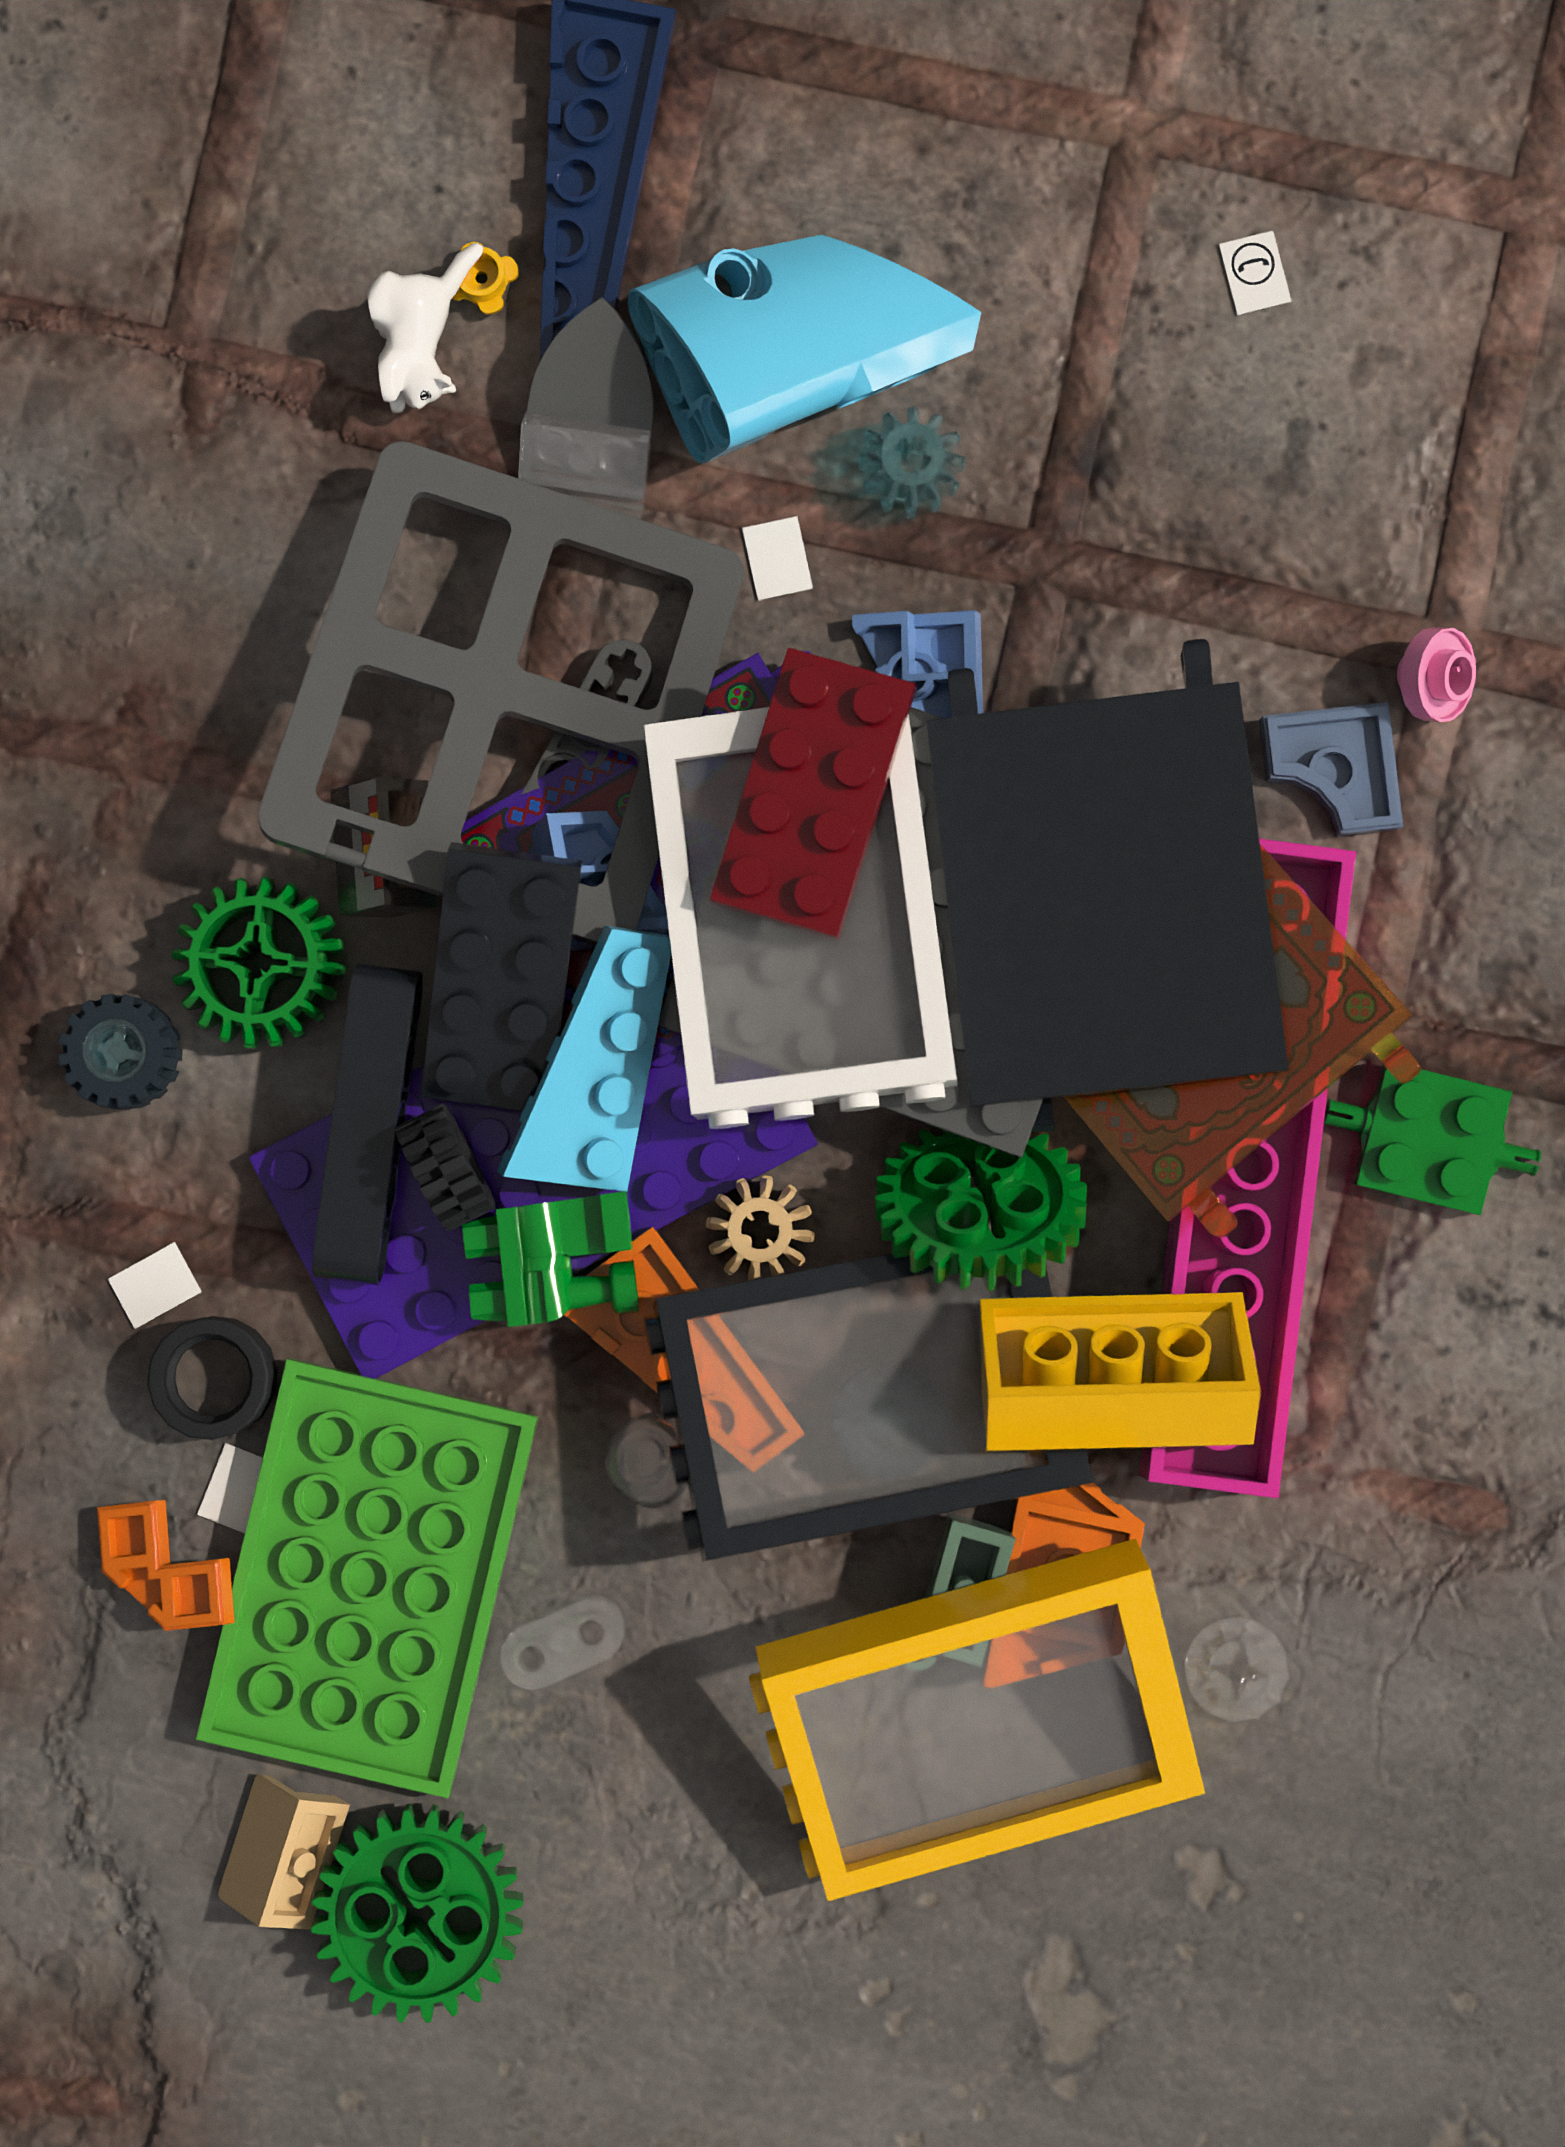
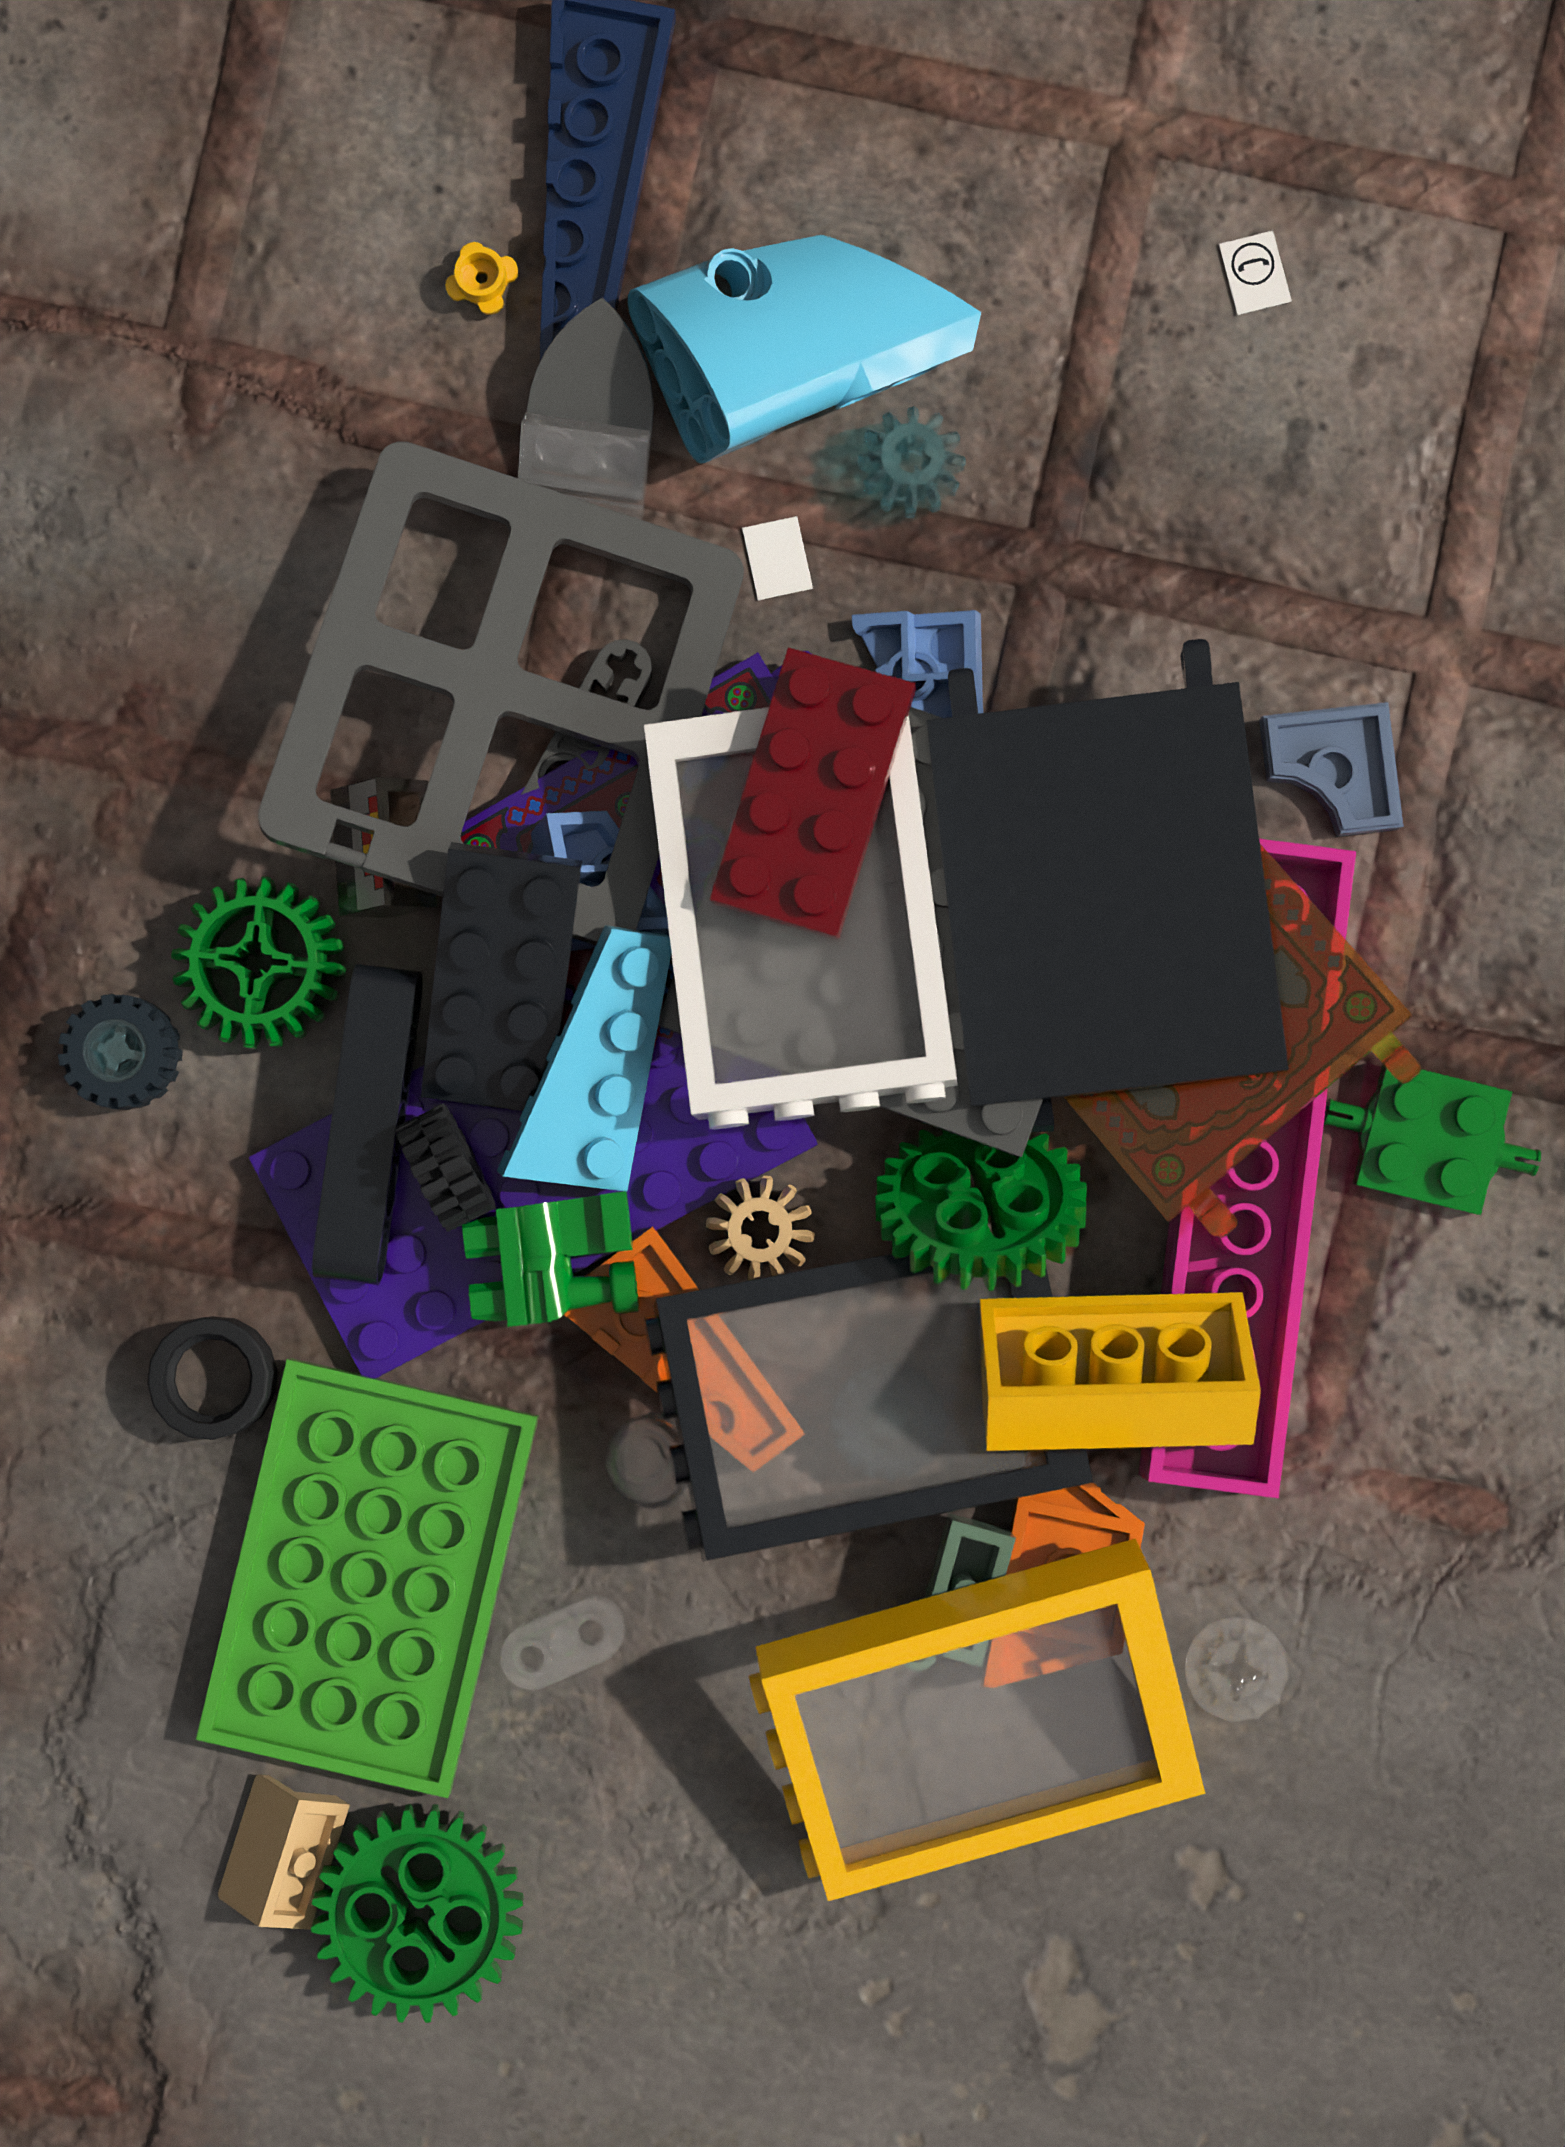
orange tile [97,1500,235,1631] -> none
white sticker [108,1242,202,1329] -> none
white sticker [197,1443,263,1533] -> none
white animal [367,243,483,413] -> none
bright pink plate [1397,627,1476,722] -> none

